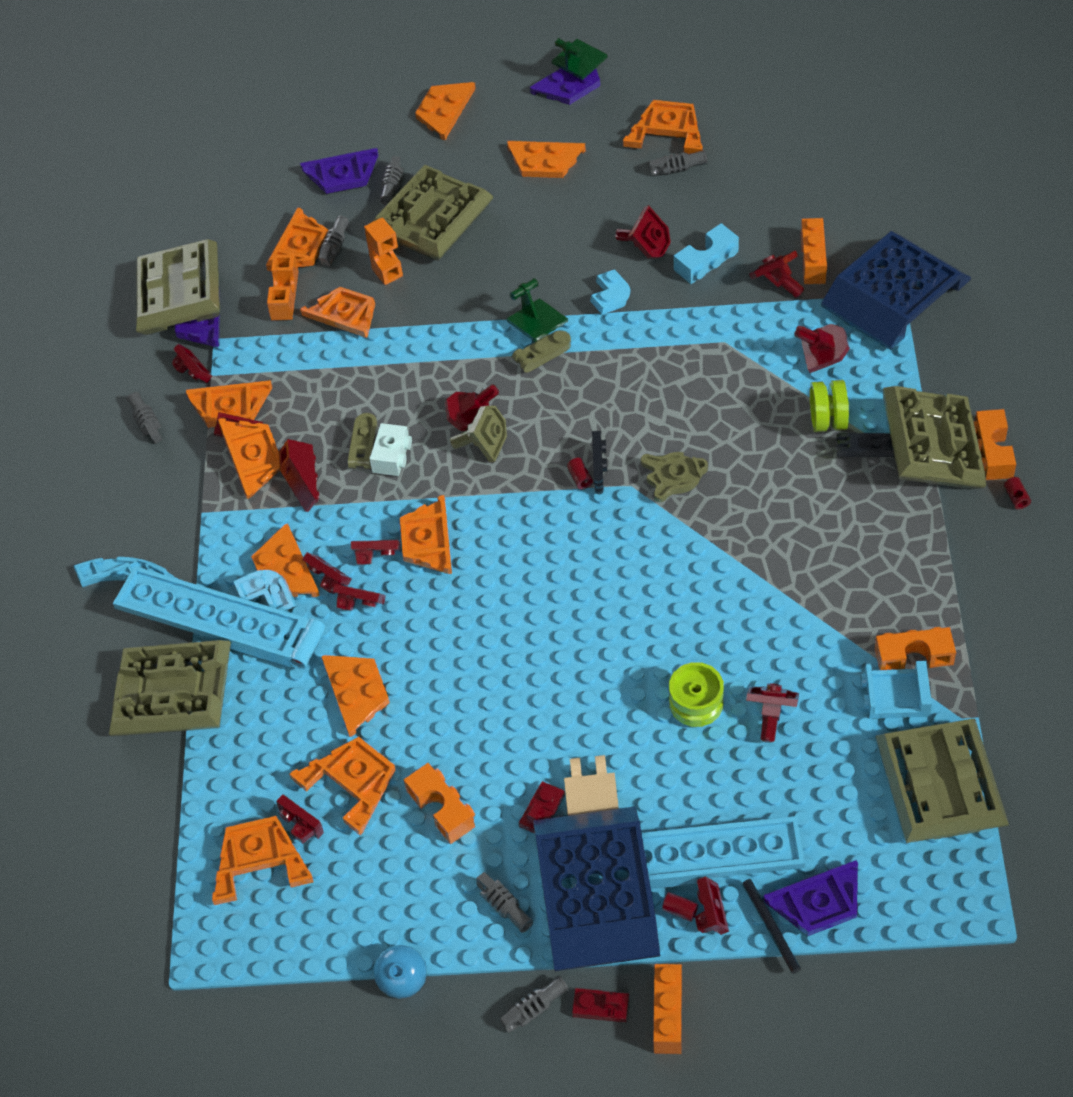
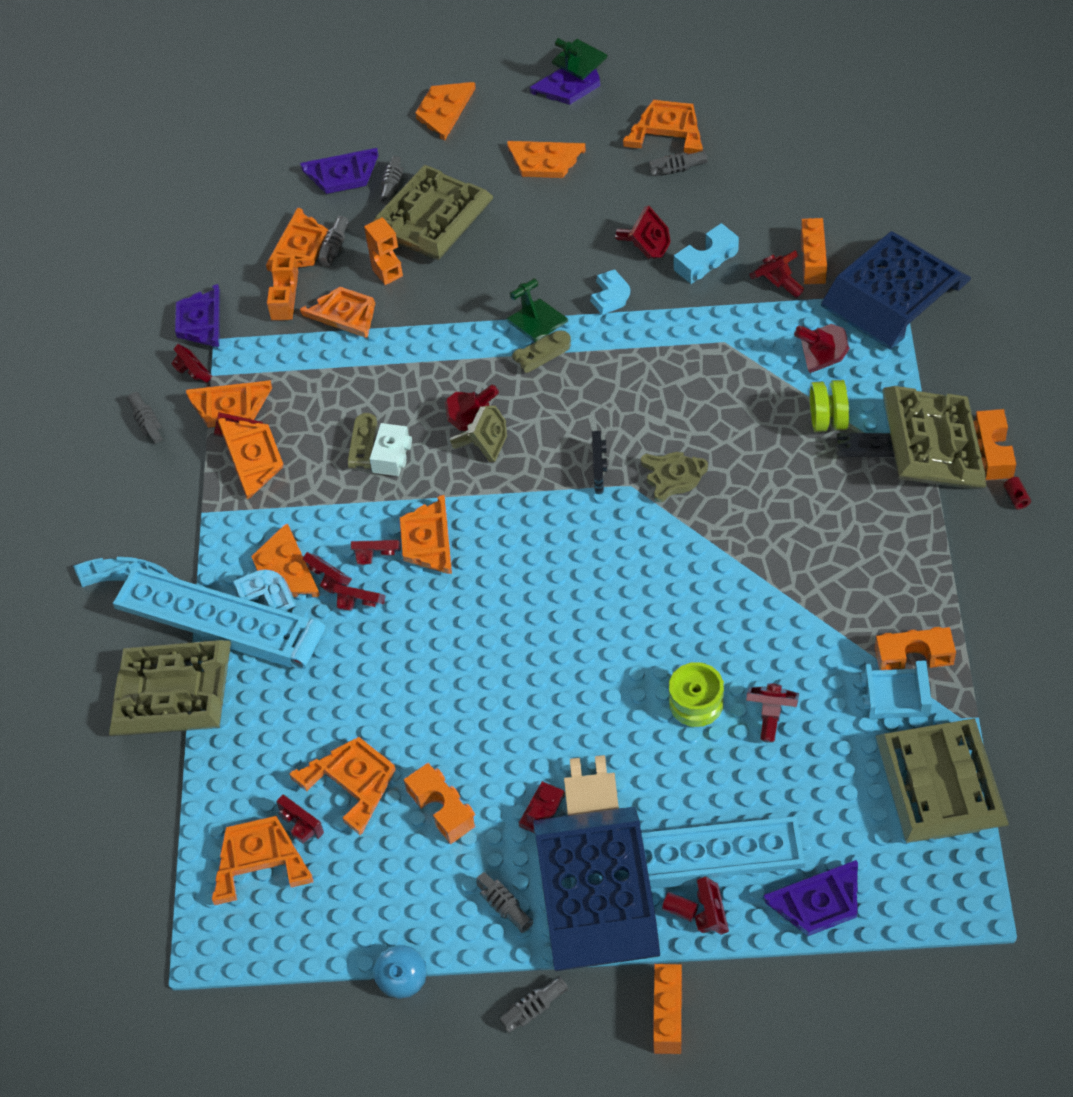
olive piece [136,239,220,335] -> none
dark red slope [279,439,319,512] -> none
orange wing [321,655,390,737] -> none
dark red piece [567,458,593,489] -> none
dark red hinge [572,988,629,1023] -> none
black bar [742,879,801,974] -> none

